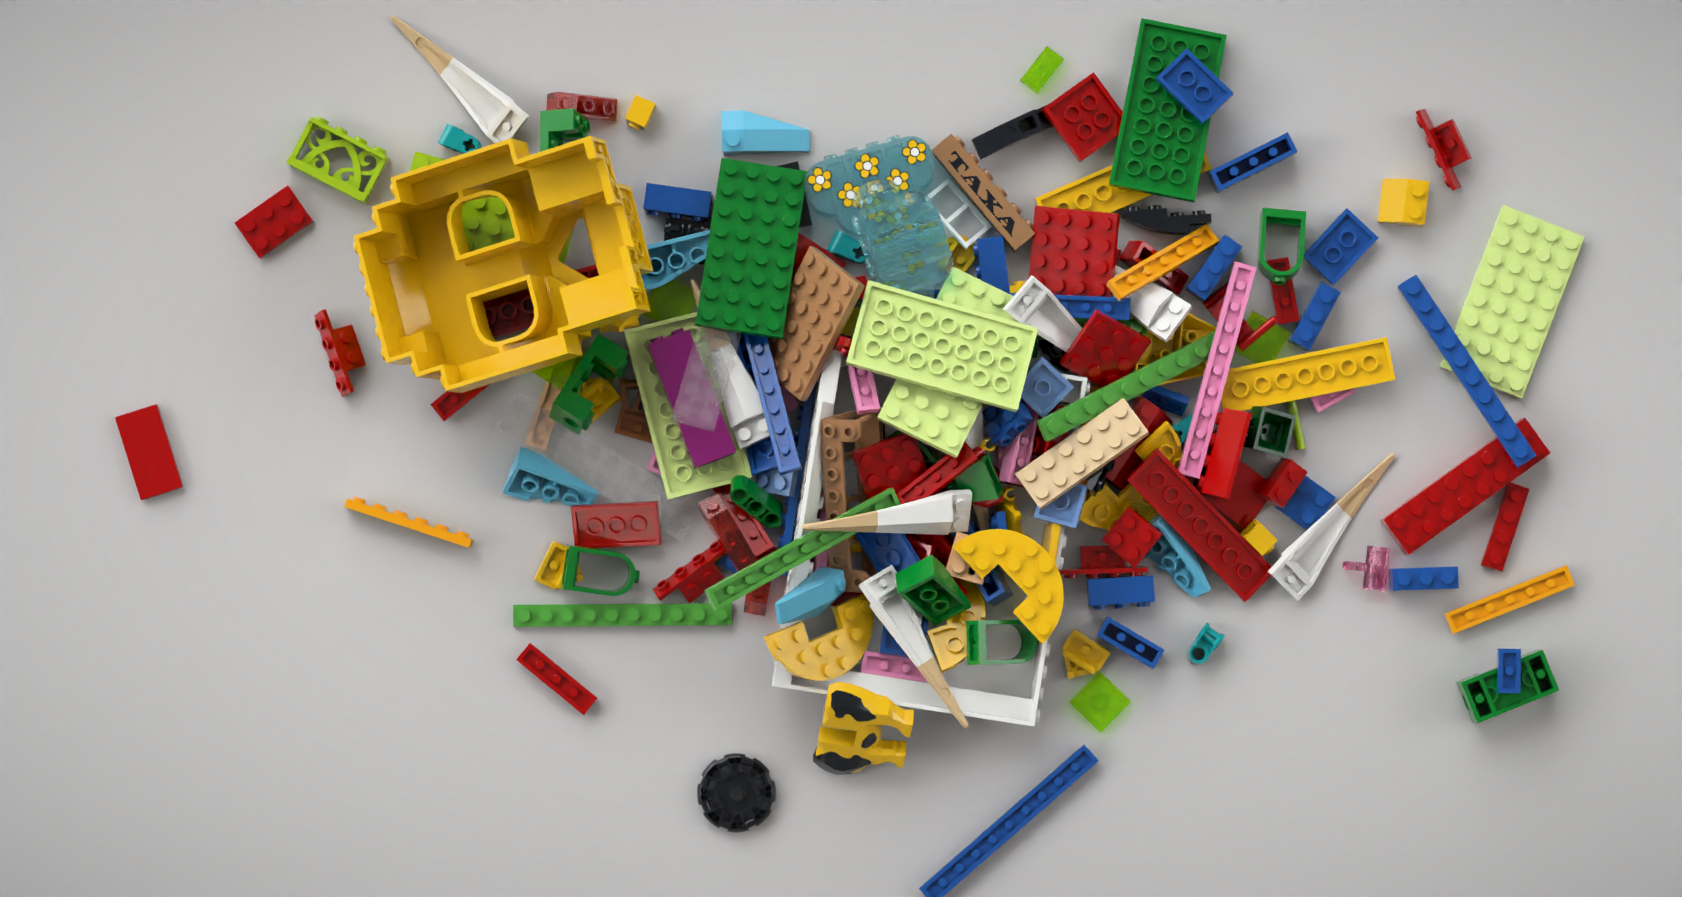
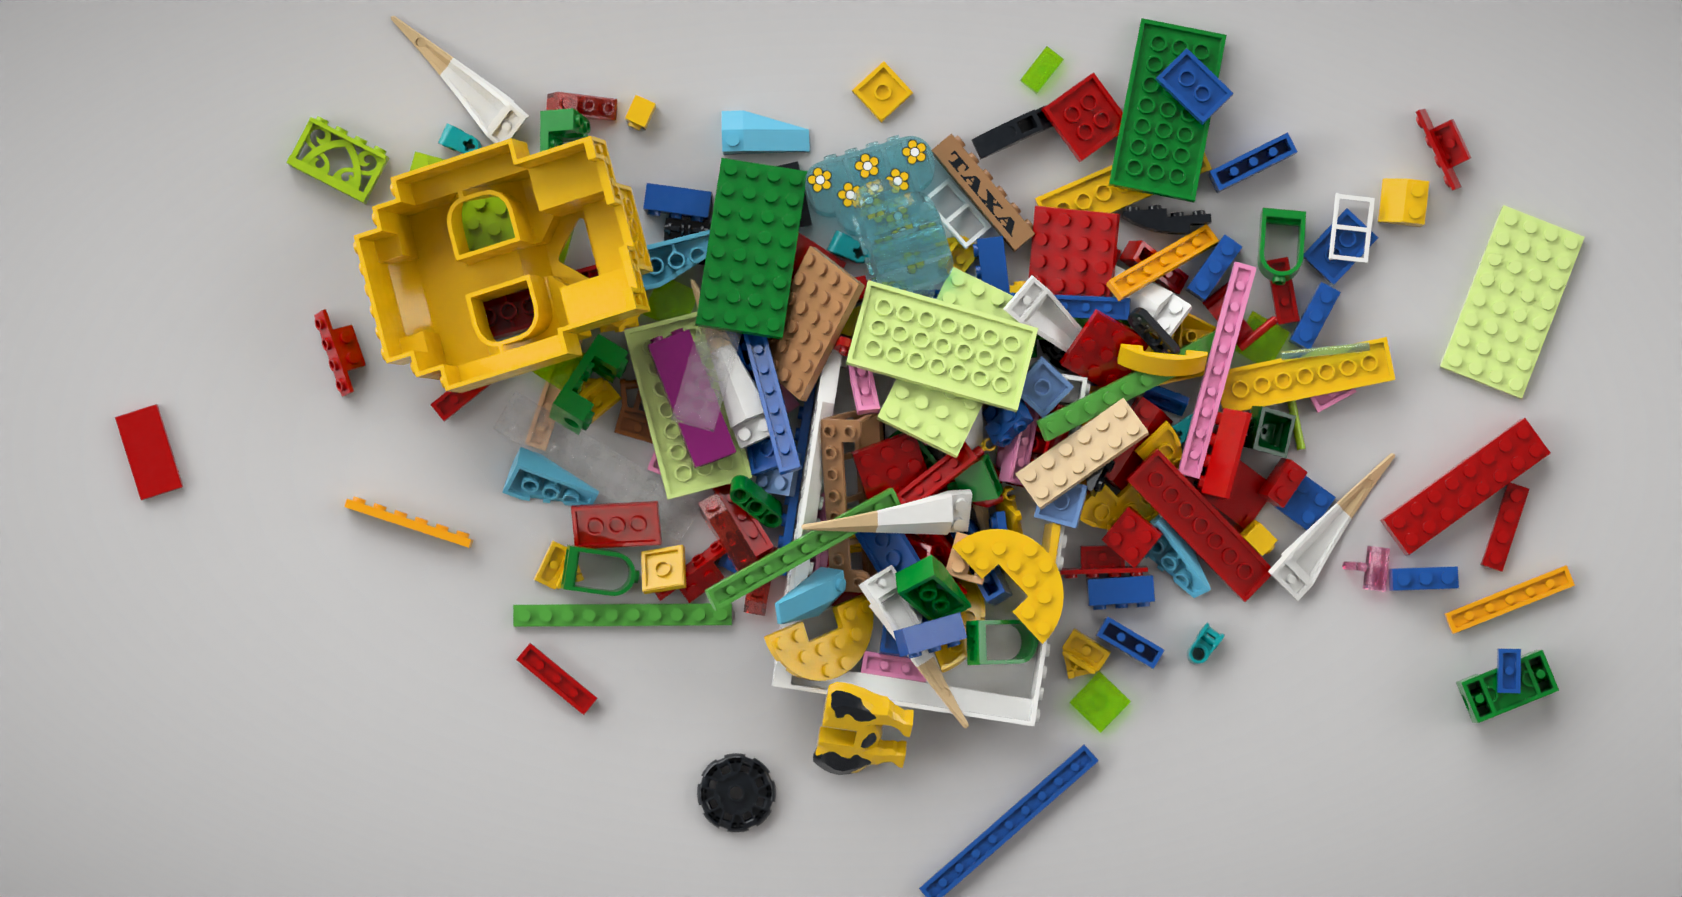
red plate [234,185,314,259] -> none
blue plate [1398,275,1536,468] -> none
none -> yellow tile [641,545,686,594]
none -> yellow tile [852,61,913,123]
none -> brick [893,612,967,659]
none -> yellow slope [1117,344,1208,376]
none -> black beam [1128,307,1180,355]
none -> clear light blue bar [1281,342,1370,360]
none -> white window [1328,193,1375,263]

